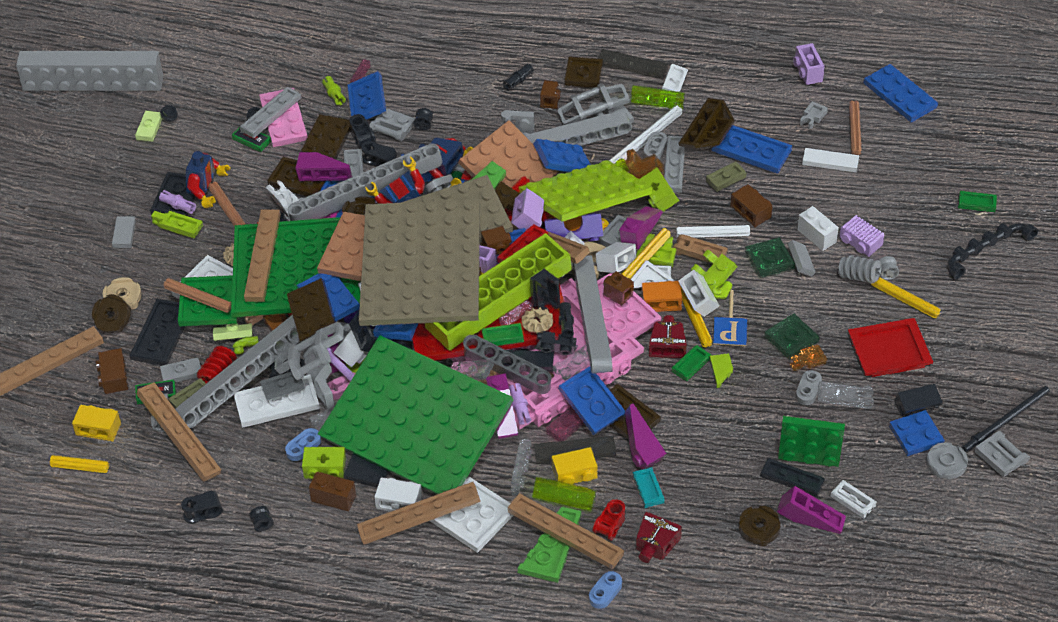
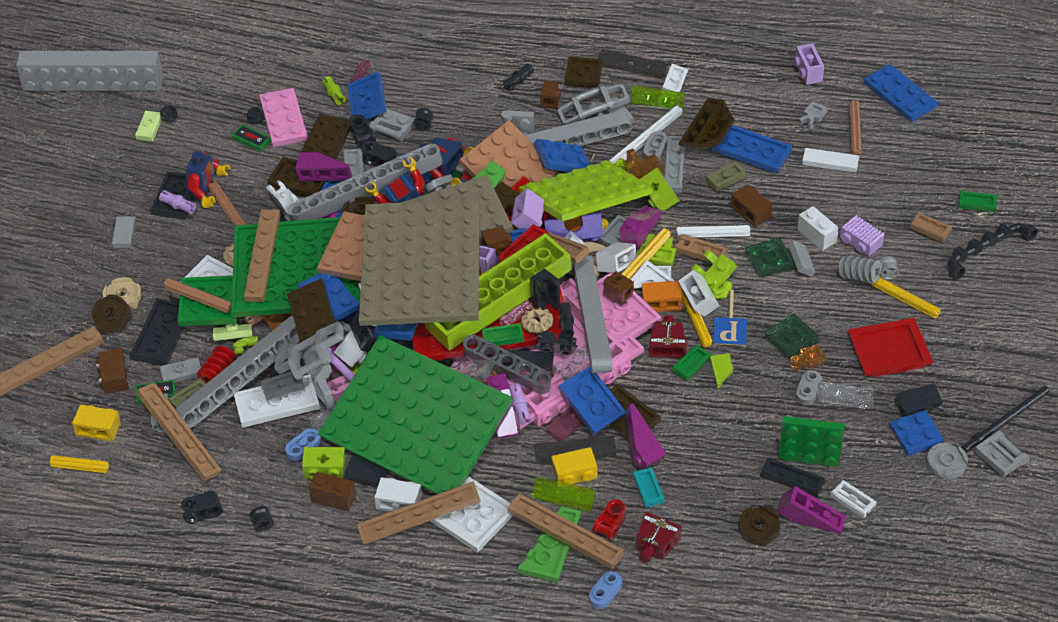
lime hinge [151,211,203,239] -> none
light grey tile [240,87,301,138] -> none
clear plate [511,439,532,496] -> none
none -> medium nougat plate [910,212,952,243]

